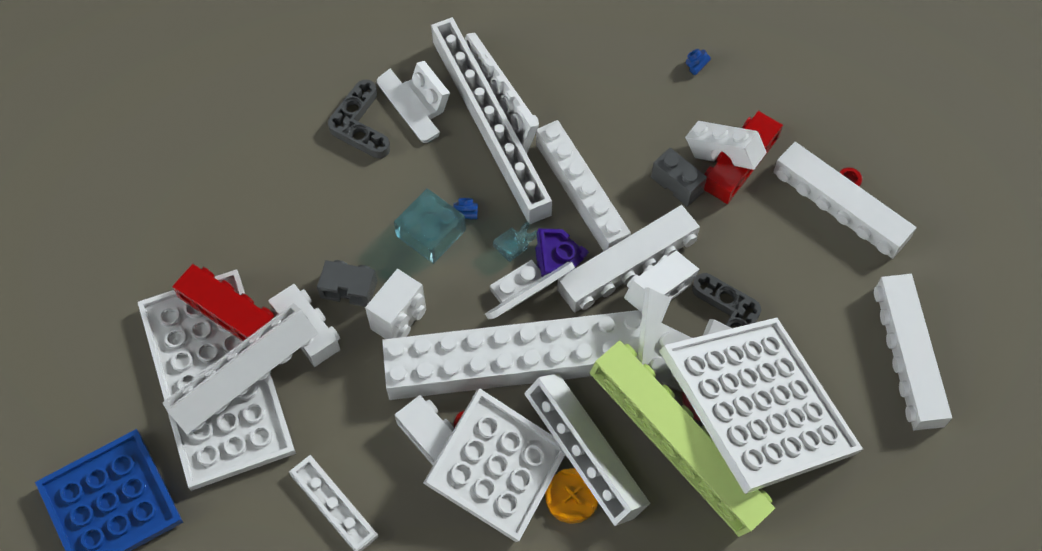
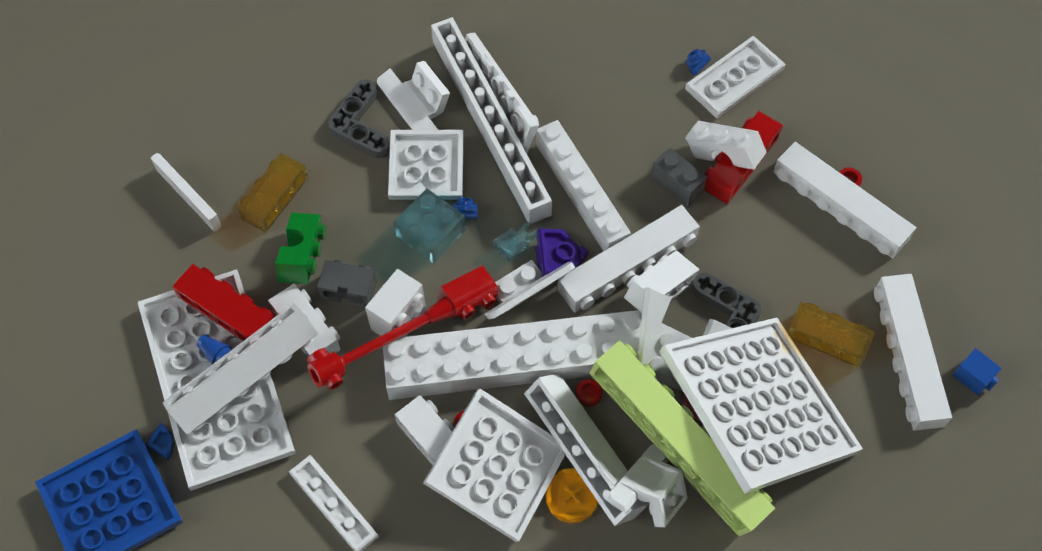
none -> blue tile [145,423,174,460]
none -> white tile [150,153,221,232]
none -> blue cone [197,334,233,365]
none -> clear yellow brick [237,153,308,233]
none -> green arch [275,212,326,284]
none -> red bar [307,265,498,390]
none -> white plate [388,130,464,200]
none -> red tile [575,379,602,407]
none -> white plate [608,444,688,528]
none -> white tile [685,36,786,119]
none -> clear yellow brick [787,301,875,368]
none -> blue brick [952,348,1002,395]

